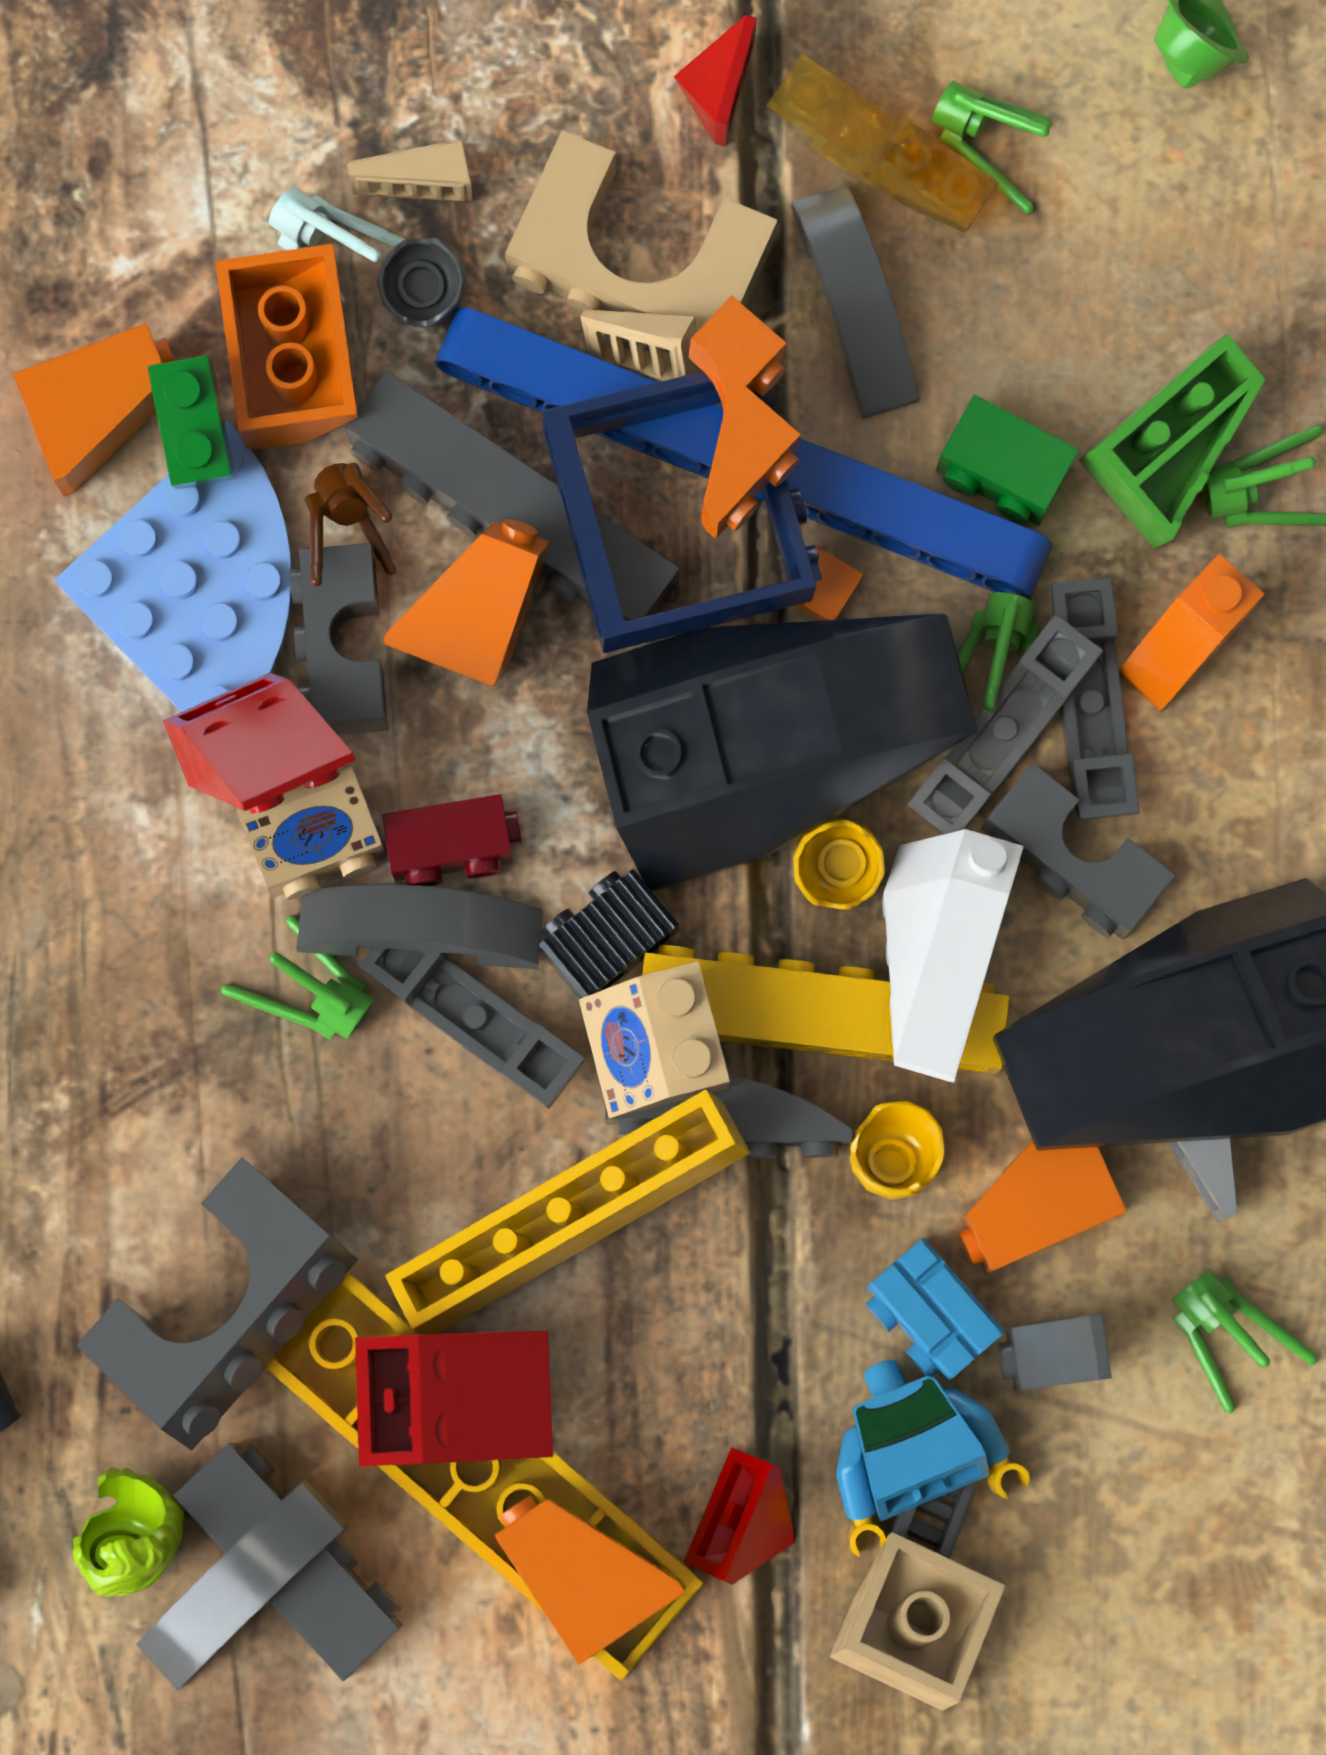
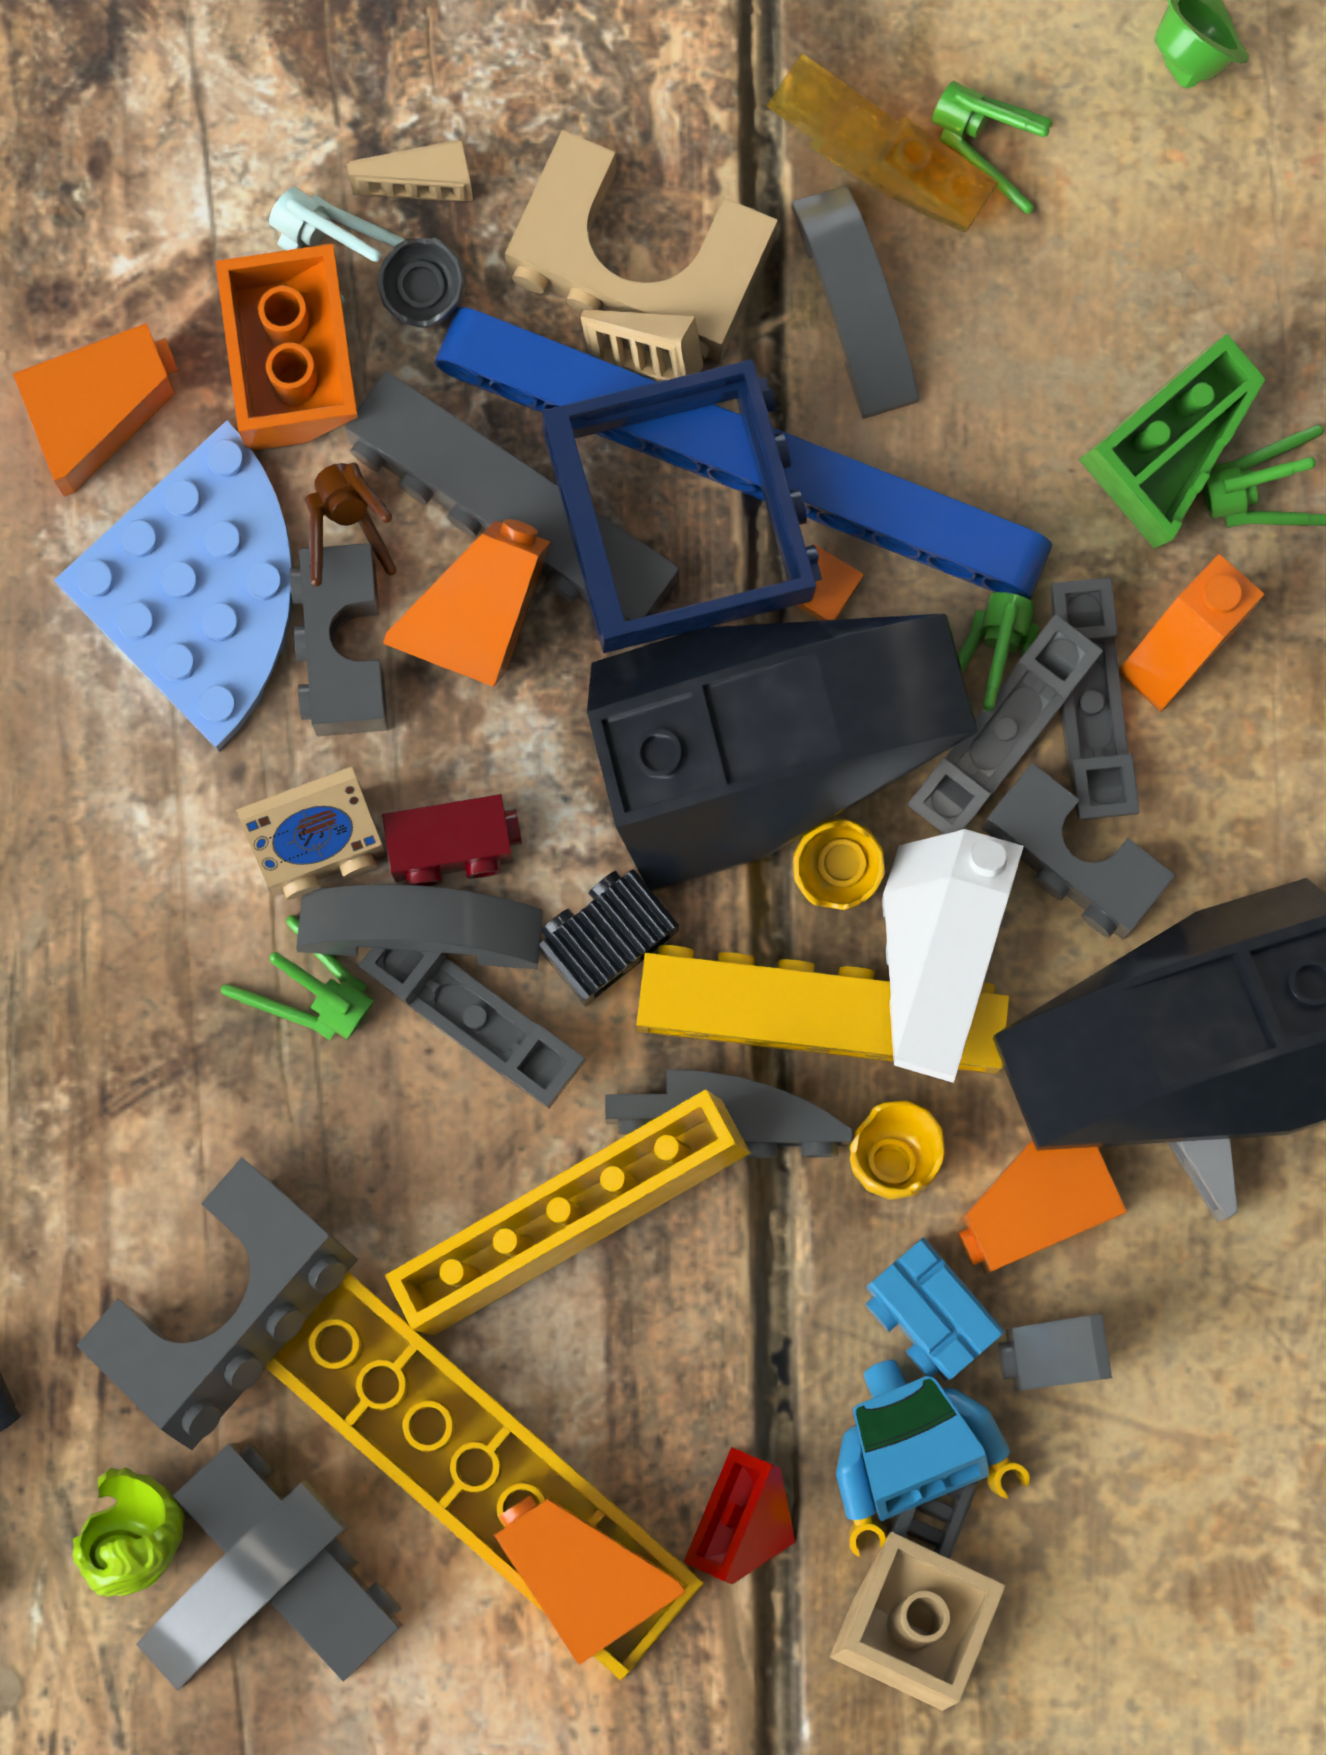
green brick [147,355,236,489] -> none
slope [162,673,356,814] -> none
red slope [355,1330,553,1467] -> none
tan slope [579,961,730,1119] -> none
red slope [674,15,757,146] -> none
orange arch [688,295,801,539] -> none
green brick [936,395,1079,526] -> none
bright green plant [1172,1269,1318,1413] -> none

